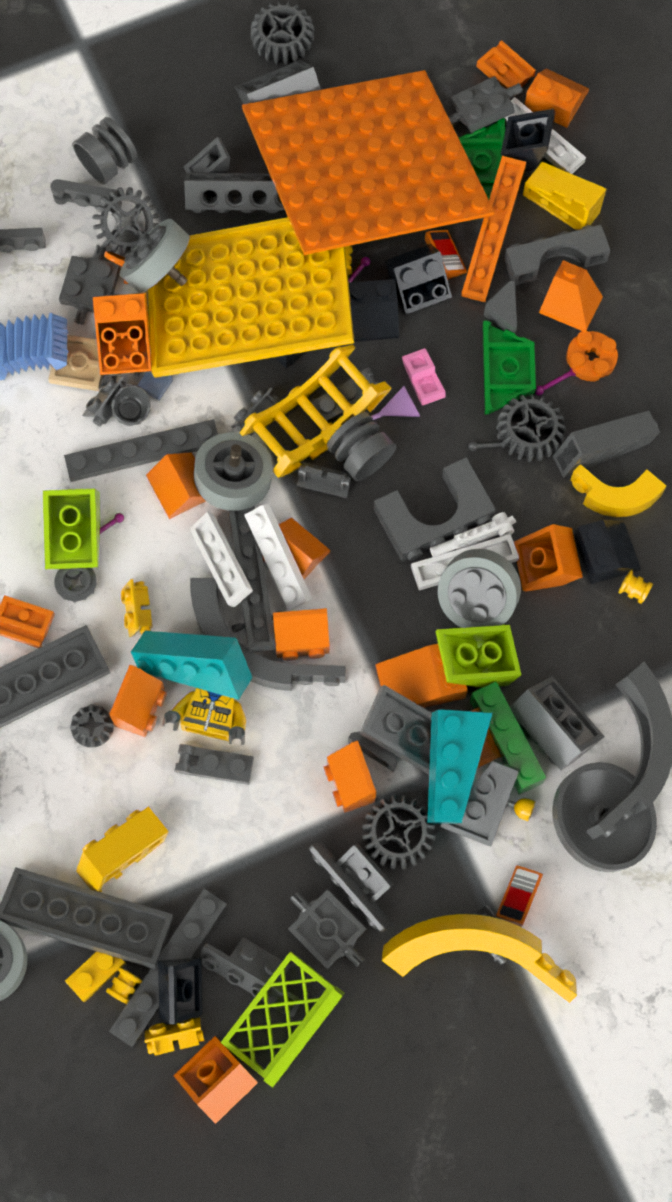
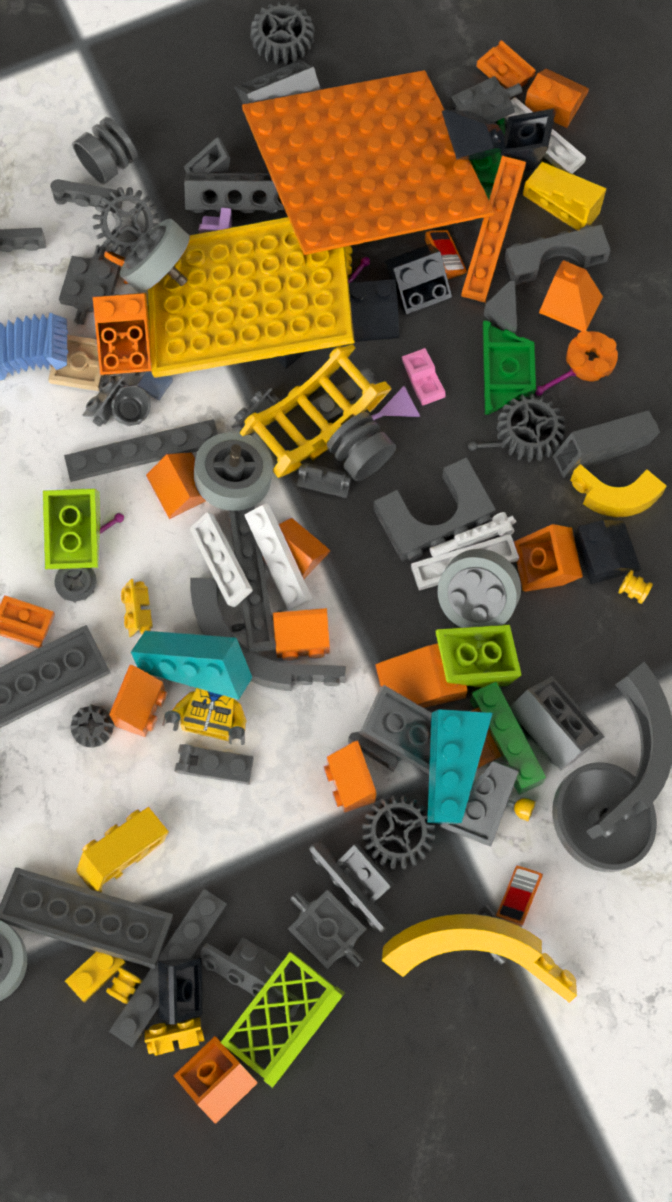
none -> lavender panel [199,208,232,234]
none -> black slope [442,110,506,160]

